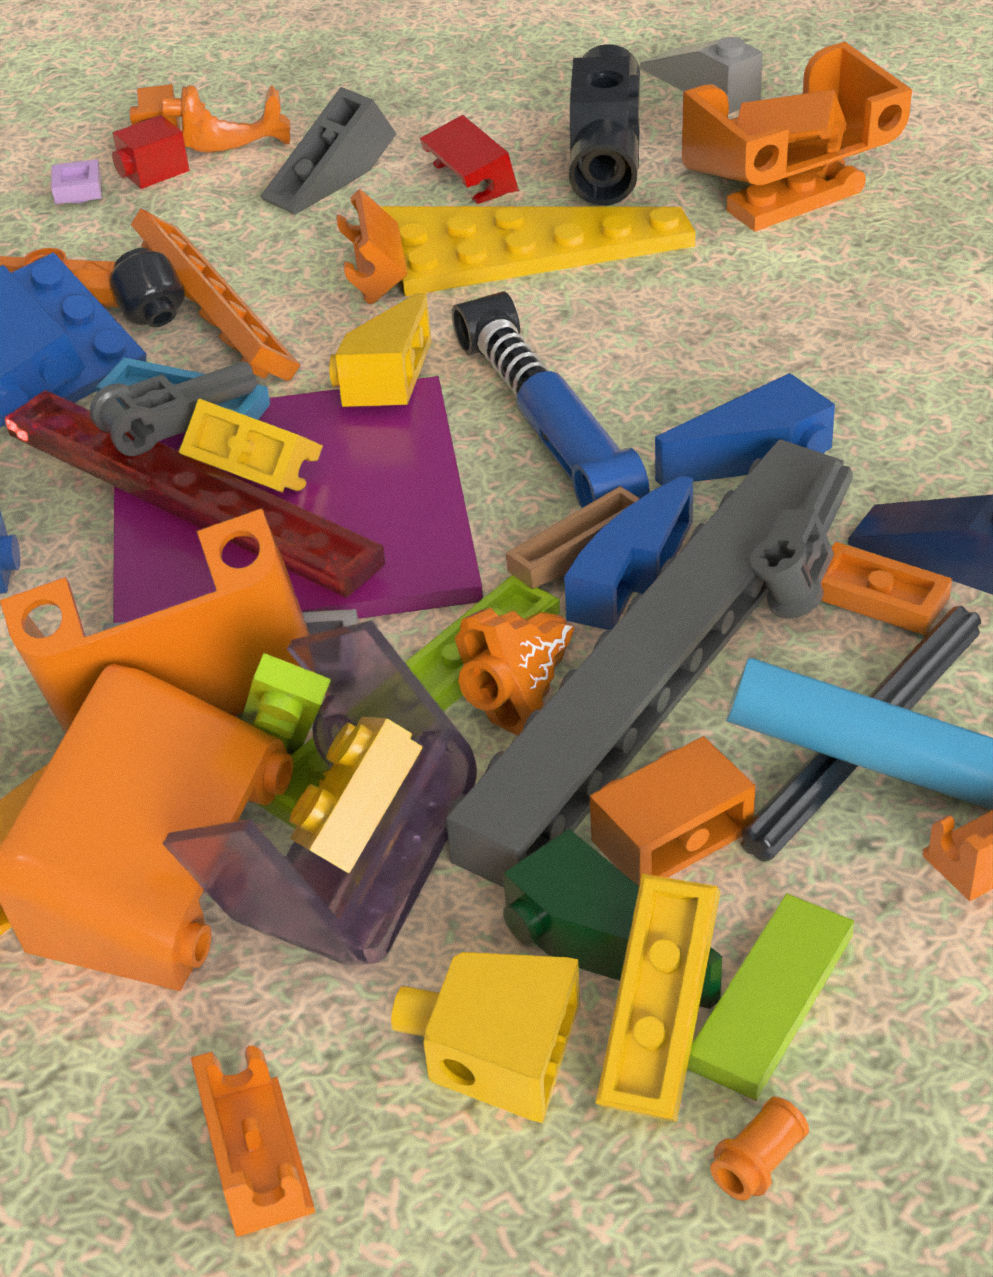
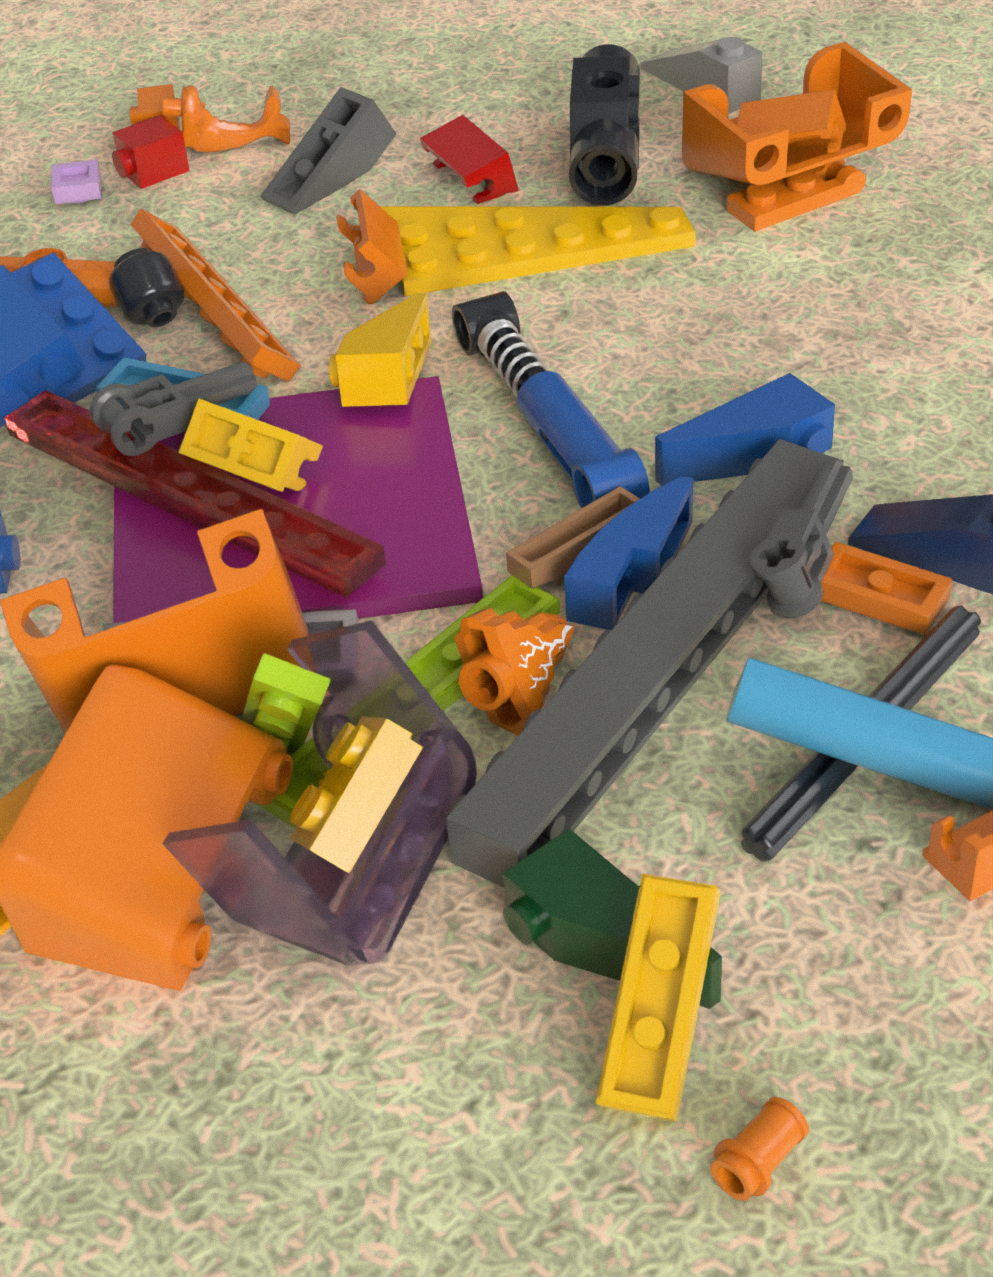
orange hinge [191,1045,316,1237] -> none
yellow torso [391,952,580,1123] -> none
orange brick [590,736,755,886] -> none
lime tile [687,893,854,1101] -> none

